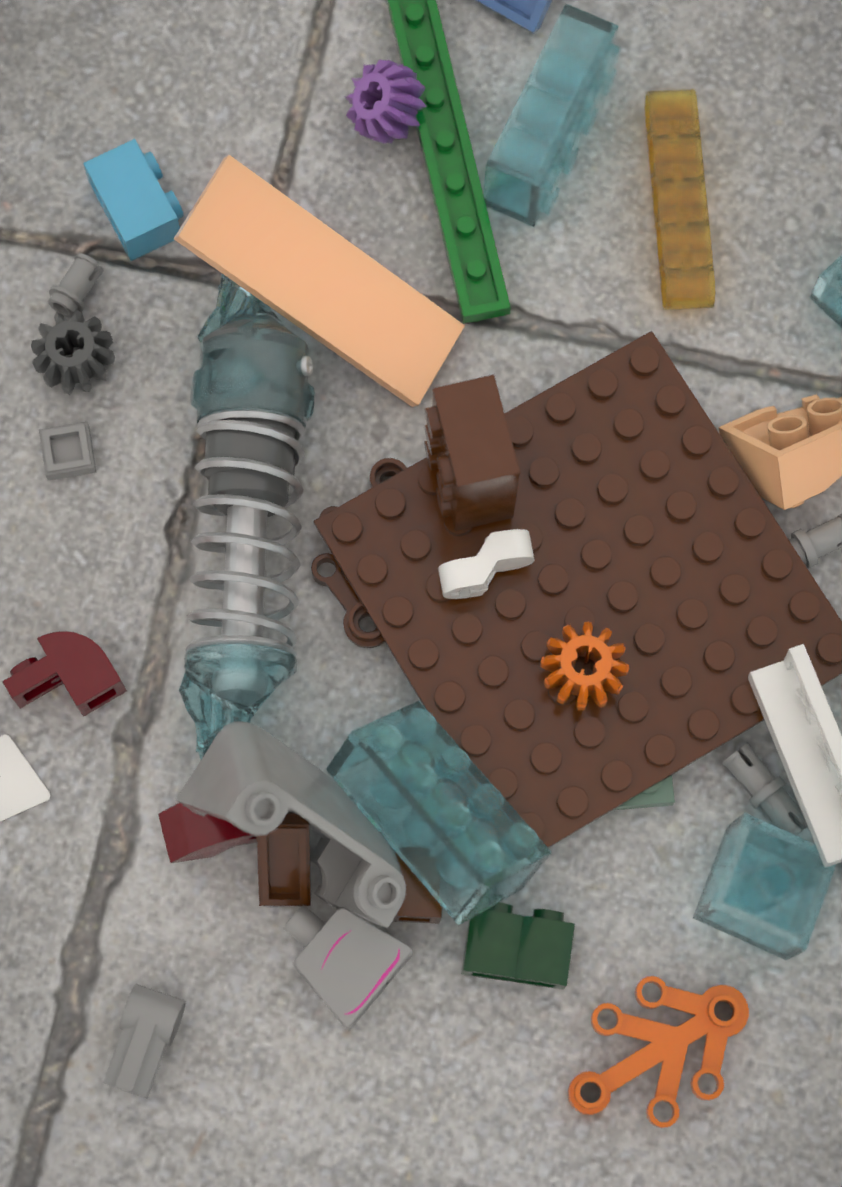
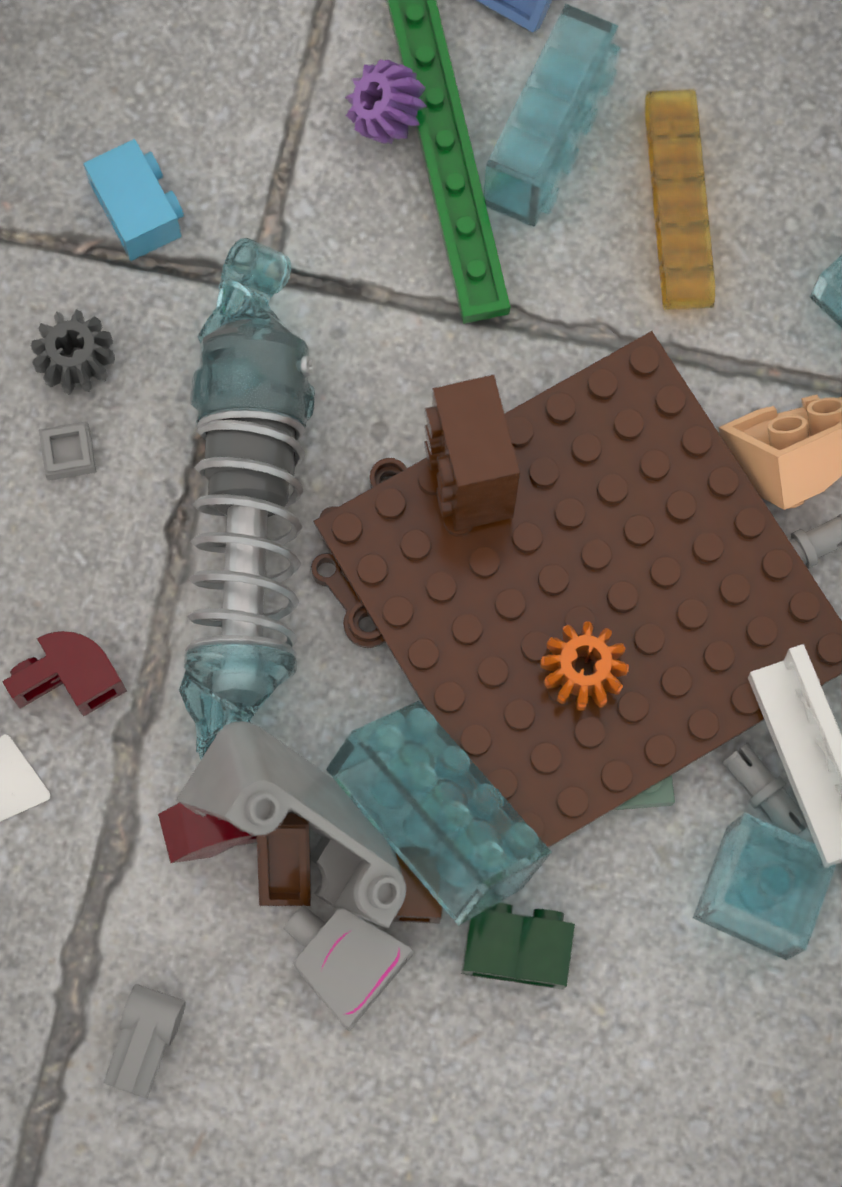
light grey pin [48,253,104,318] -> none
light nougat tile [174,155,465,407] -> none
white piece [438,529,535,599] -> none
orange plant [567,976,749,1128] -> none

